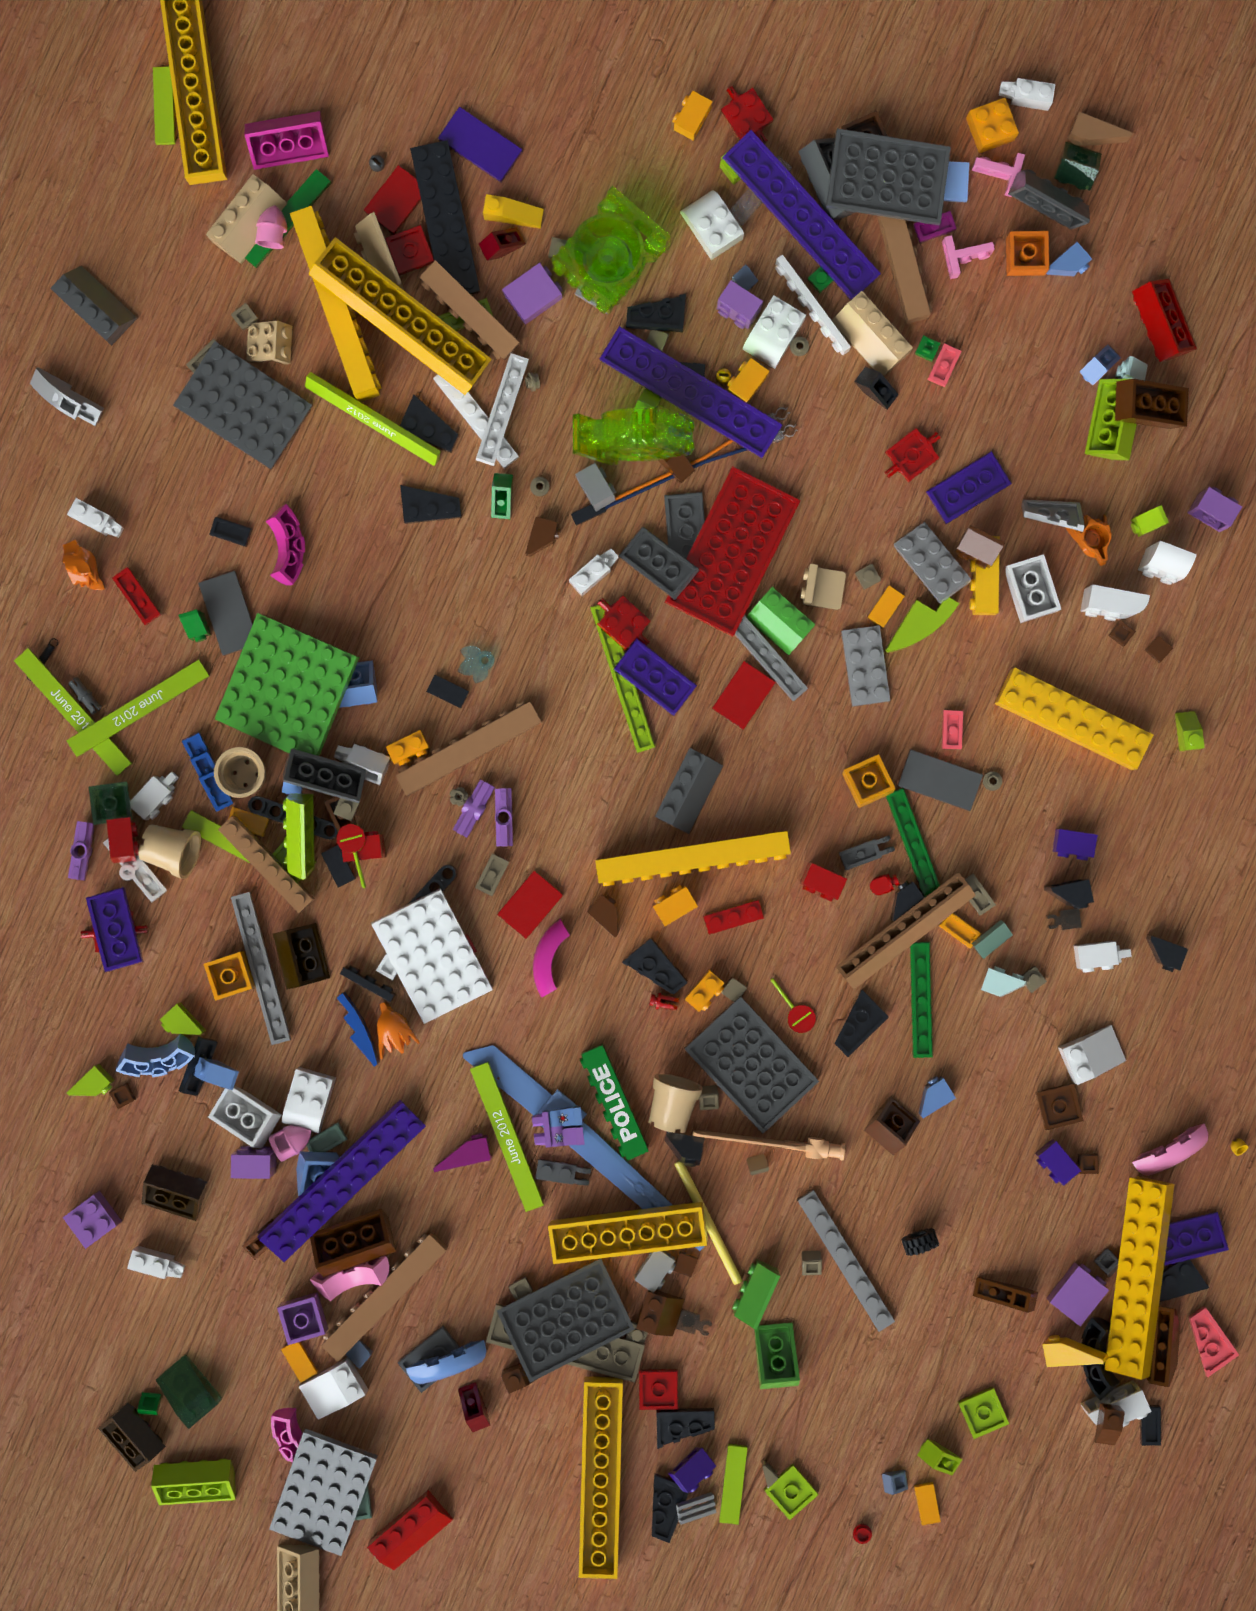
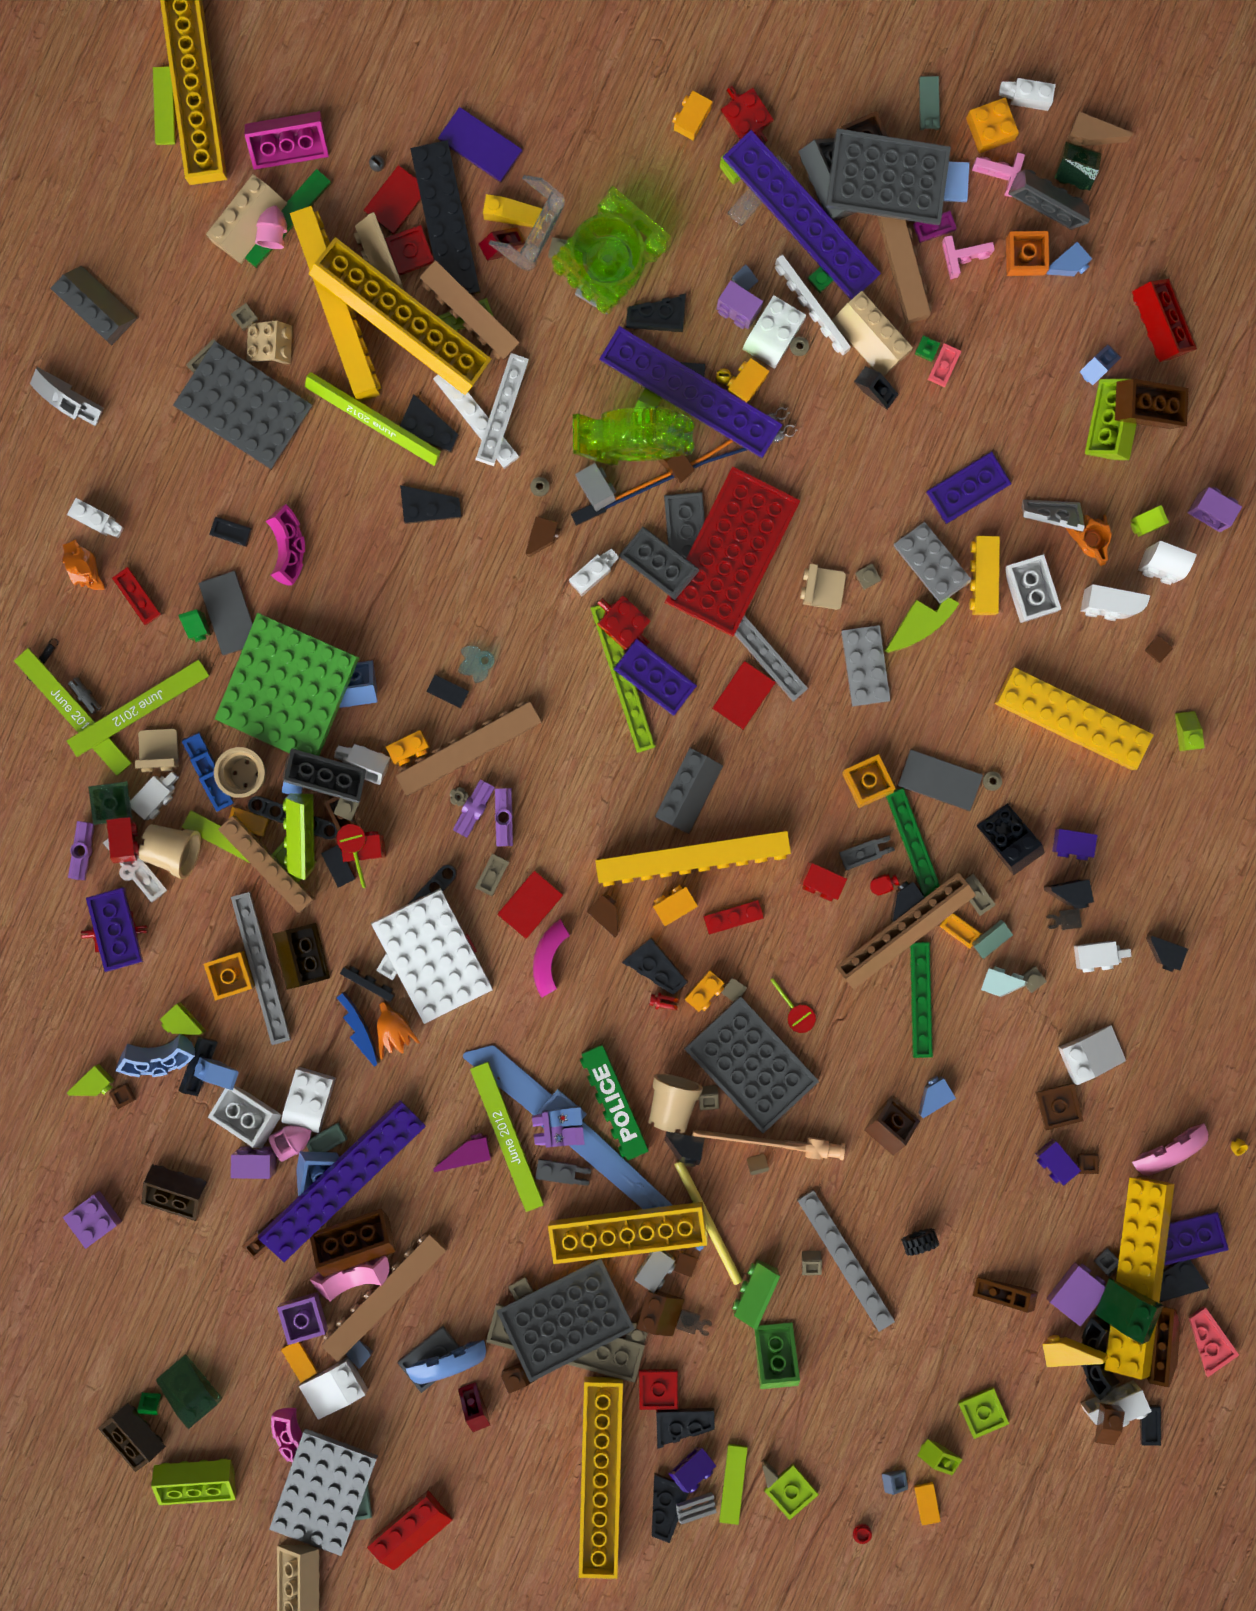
white hinge [127,1246,185,1279] -> none
green slope [491,473,513,519] -> none
medium lavender brick [502,263,563,325] -> none
dark tan plate [525,372,540,392] -> none
dark tan slope [646,330,669,352] -> none
white brick [680,190,744,260] -> none
bright green slope [746,587,815,656] -> none
black wing [834,990,889,1057] -> none
light orange tile [867,586,905,628] -> none
red plate [884,428,941,483] -> none
coral plate [942,710,963,750] -> none
slope [955,525,1005,569] -> none
reddish brown tile [1108,620,1136,647] -> none
light aqua slope [1116,356,1148,380] -> none
none -> tan bracket [135,729,179,772]
none -> clear windscreen [489,175,565,271]
none -> sand green hinge [919,76,940,130]
none -> black slope [977,803,1045,875]
none -> dark green slope [1095,1278,1164,1344]

